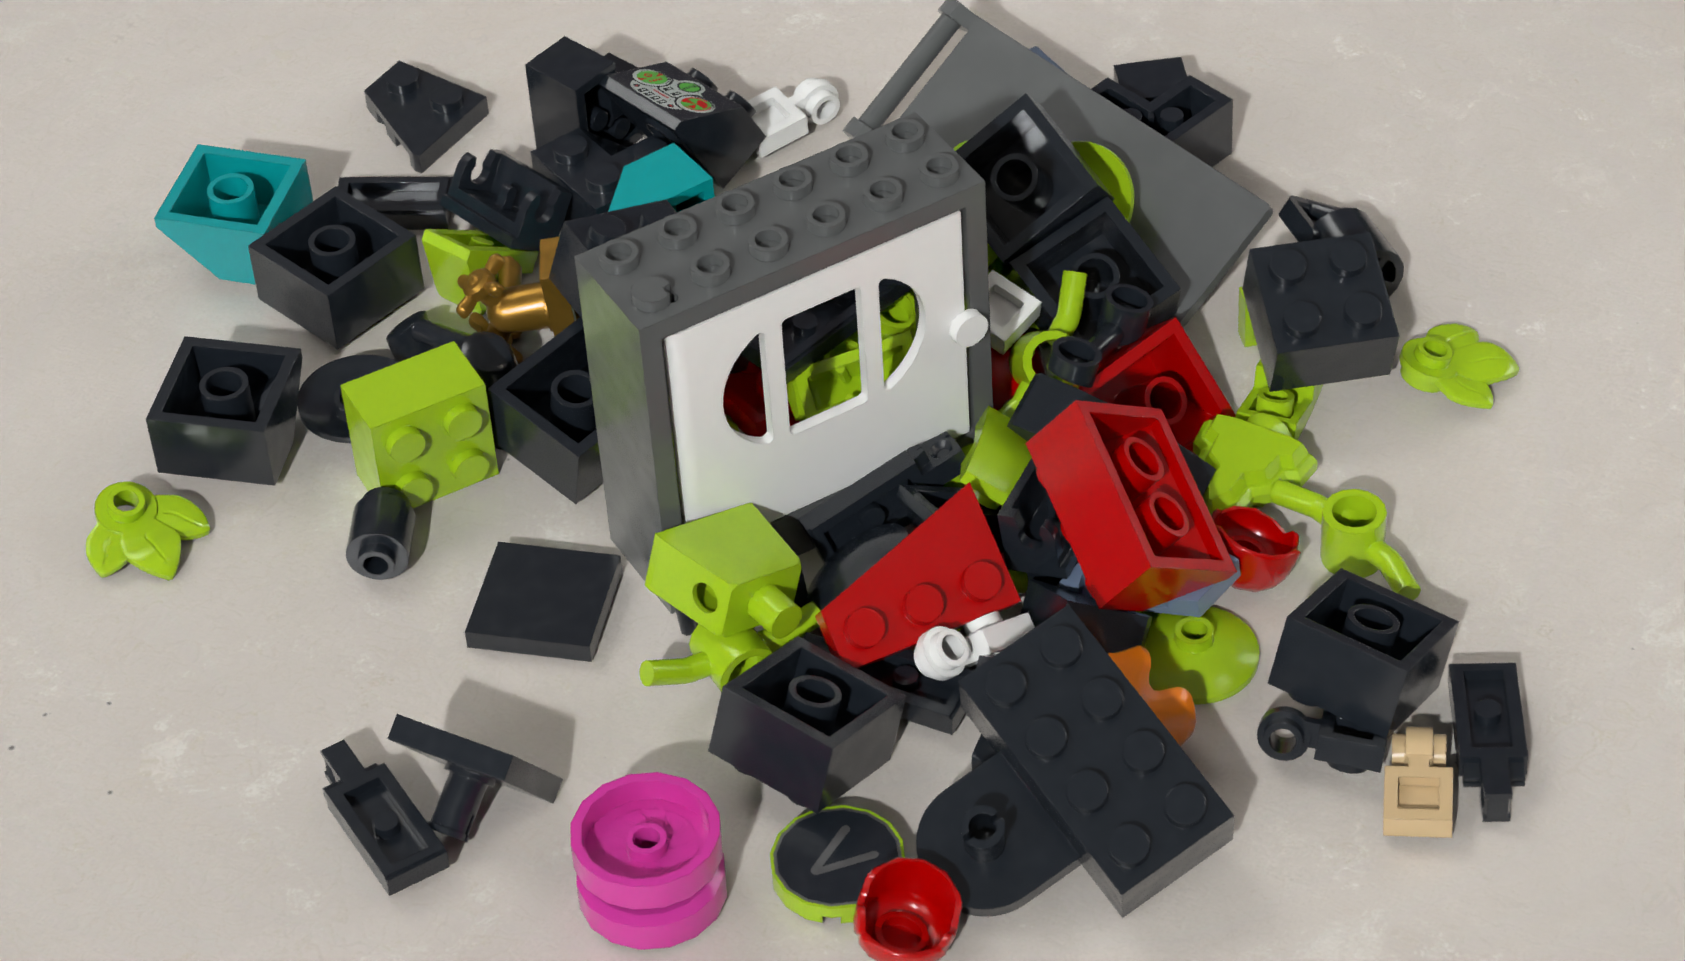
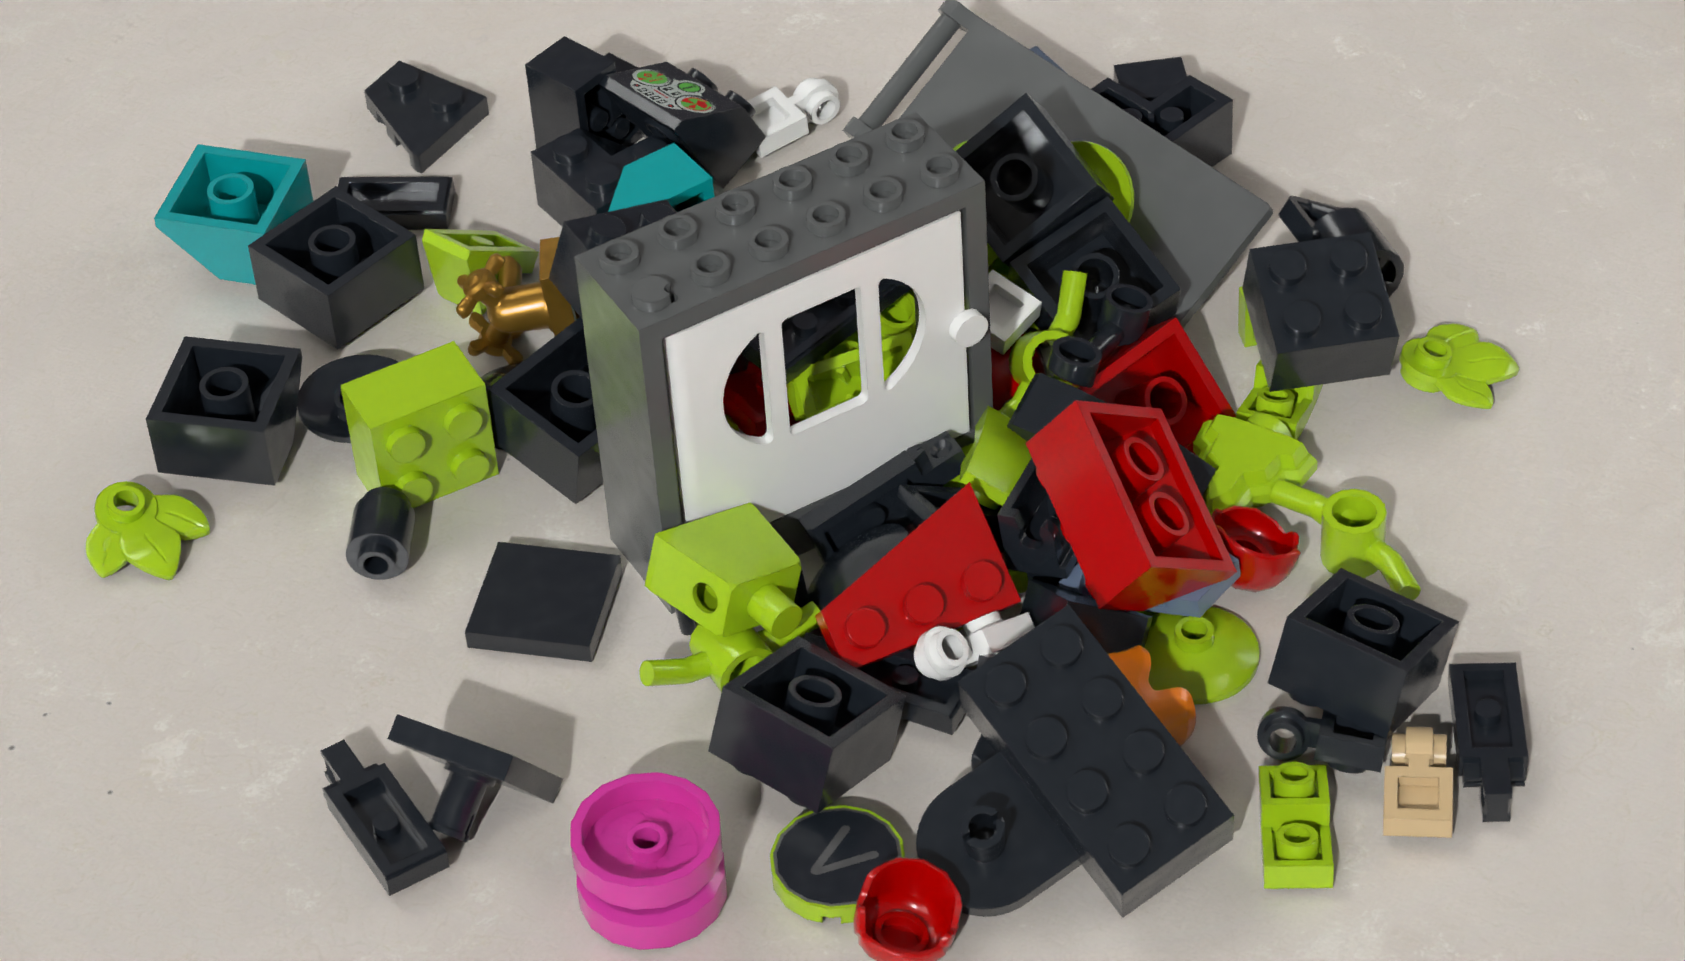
black bar [386,310,519,391] -> none
black hinge [440,149,573,251] -> none
none -> lime slope [1258,762,1334,889]

